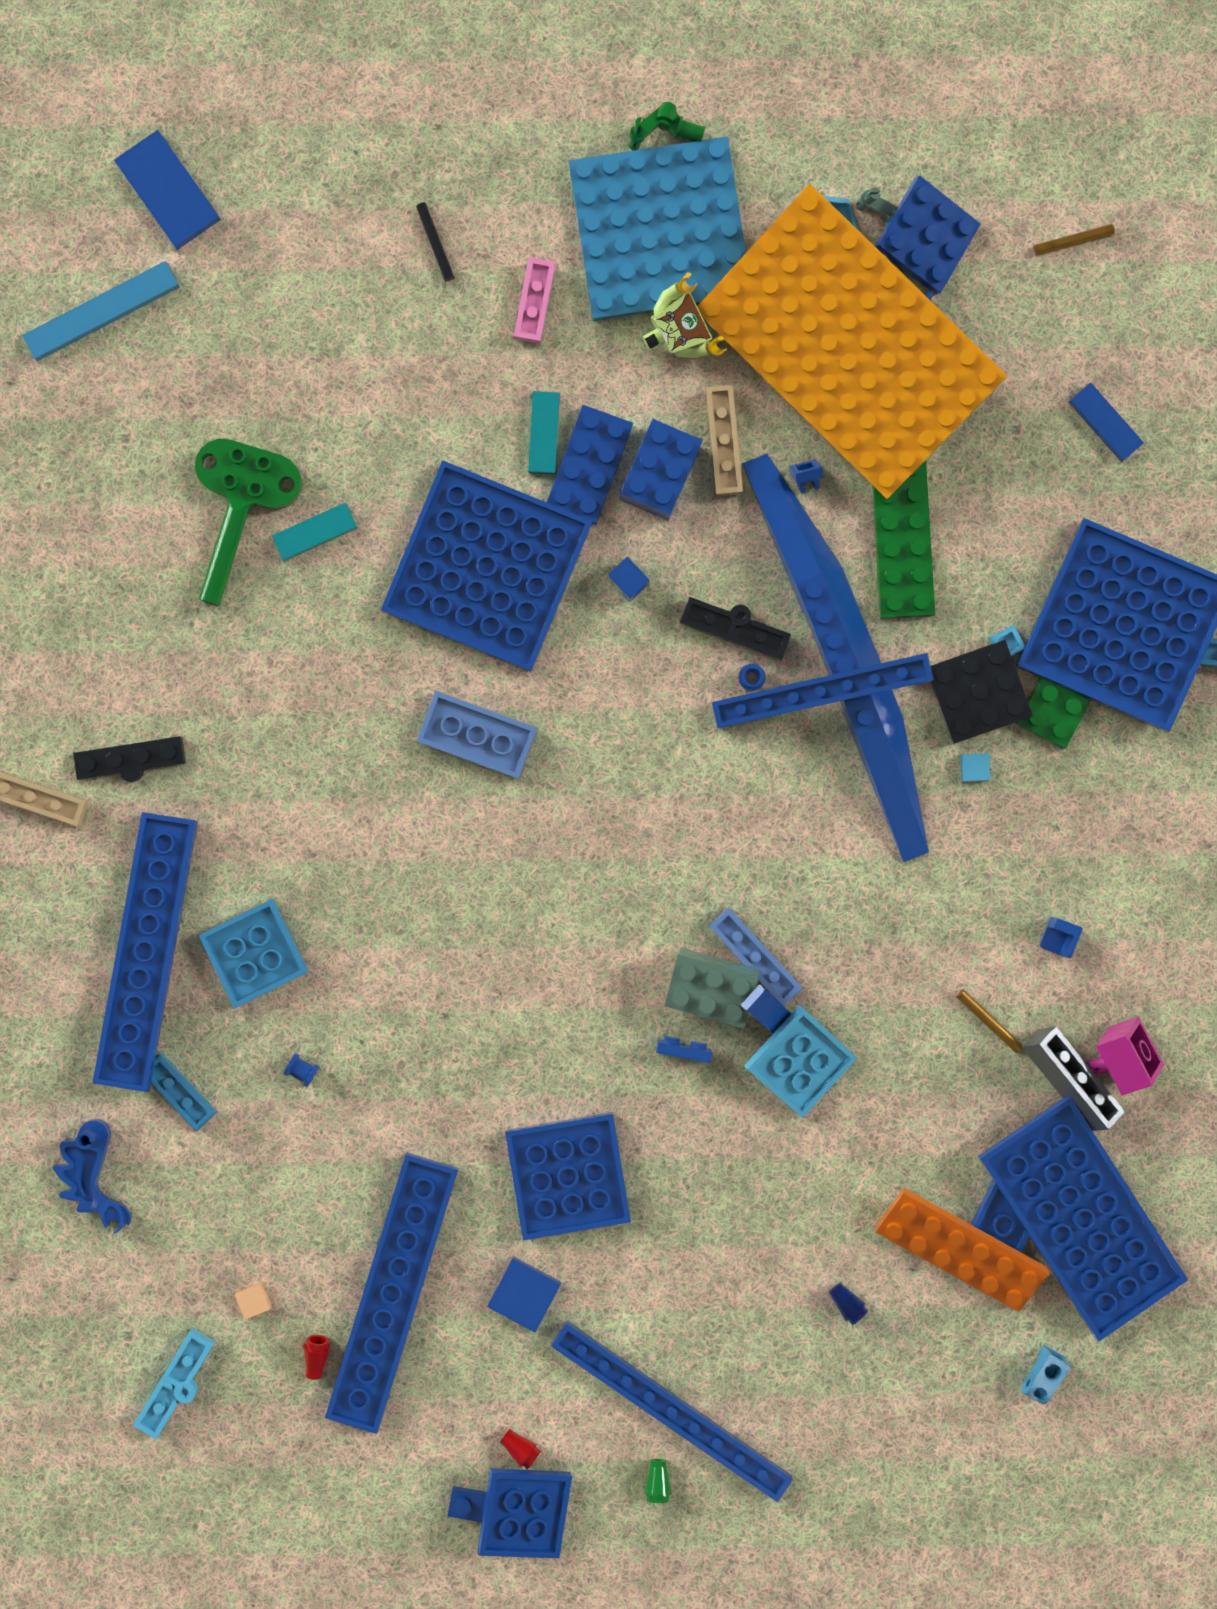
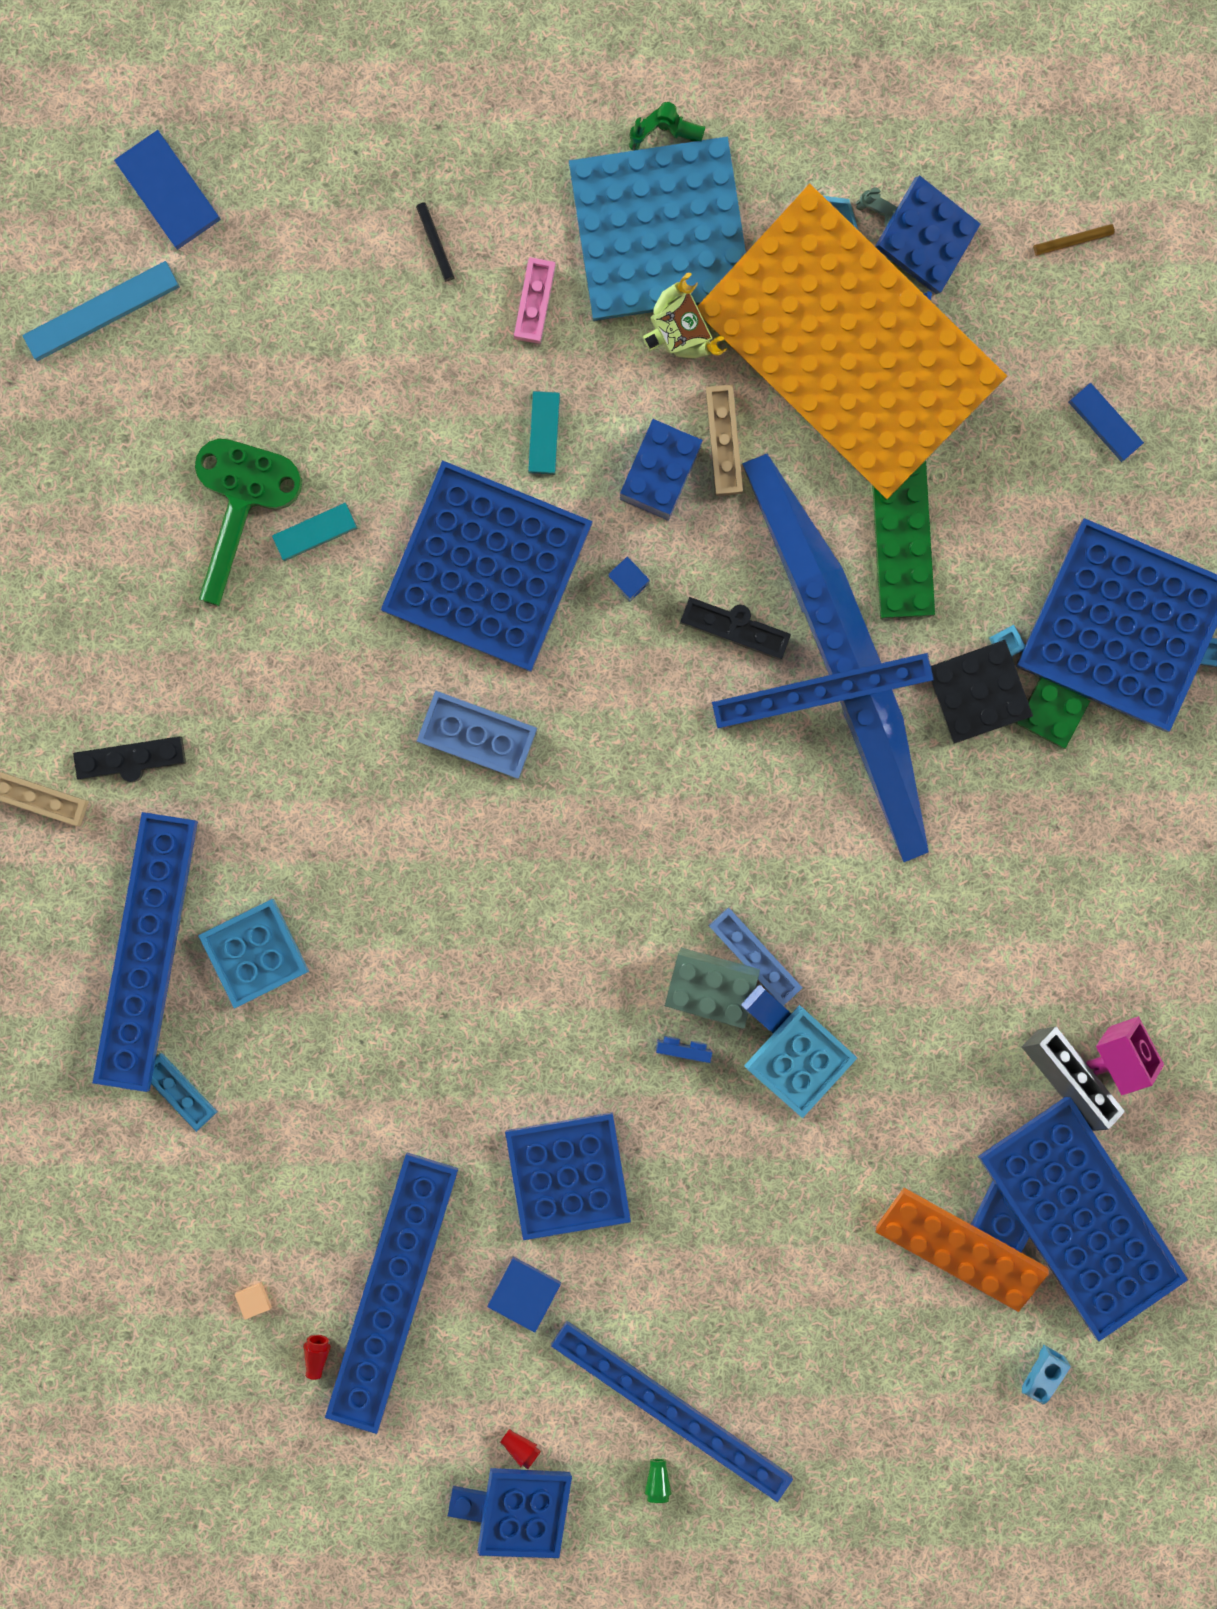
blue animal [53,1119,131,1234] -> none
medium azure hinge [133,1328,216,1439] -> none
blue bush [283,1053,320,1087] -> none
blue plate [547,405,633,525] -> none
blue plate [738,664,766,691] -> none
blue tile [789,459,823,493] -> none
clear blue cone [828,1282,868,1325] -> none
pearl gold bar [956,989,1023,1053] -> none
medium azure tile [960,753,990,782] -> none
blue panel [1040,917,1083,958] -> none

